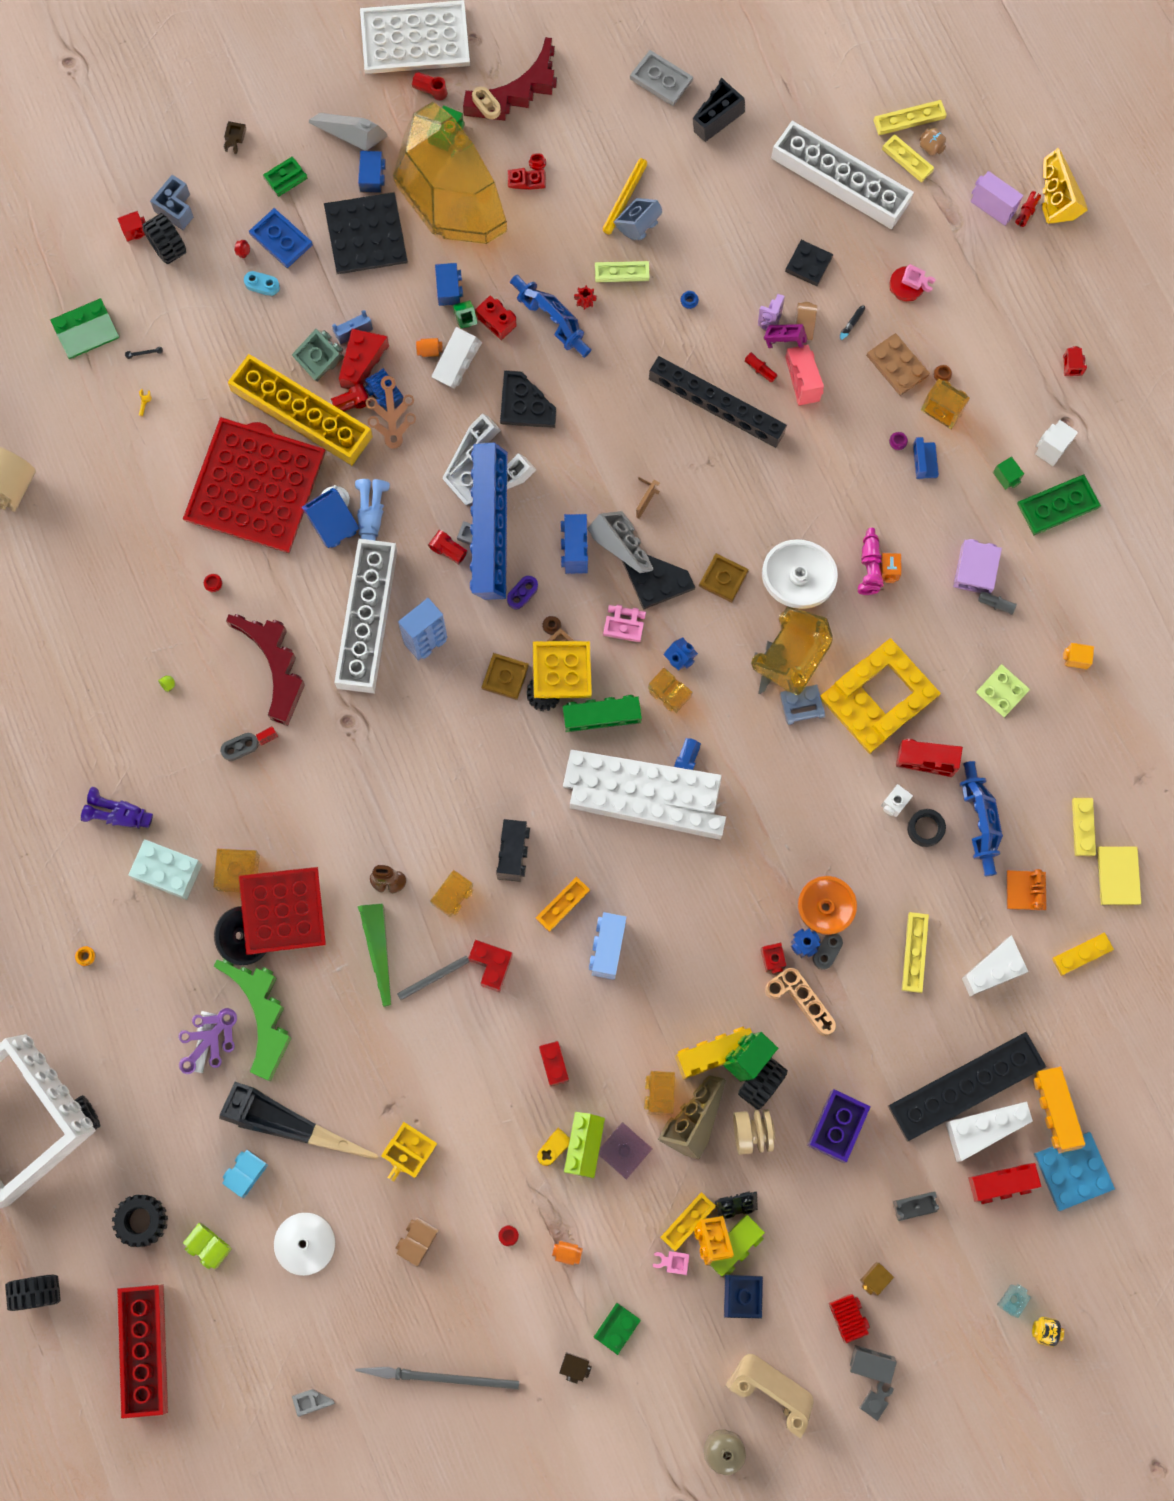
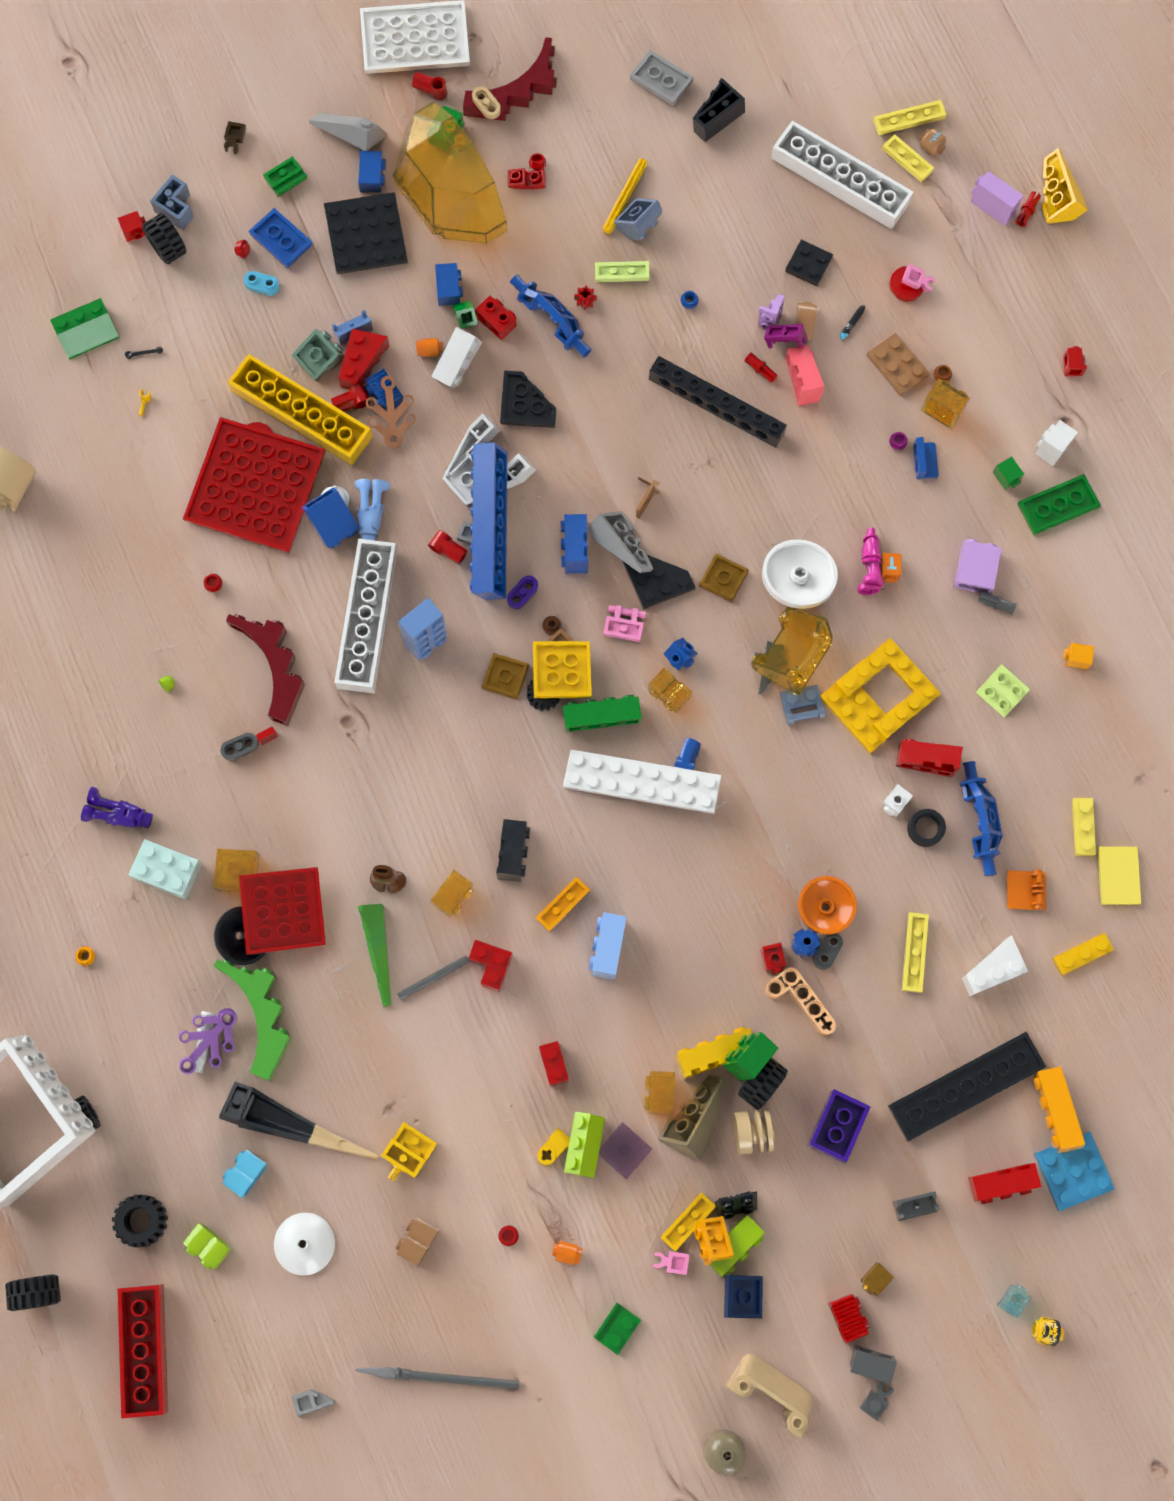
dark brown brick [559,1352,592,1384] -> none
white brick [570,785,726,840] -> none
white wedge [945,1102,1033,1162] -> none

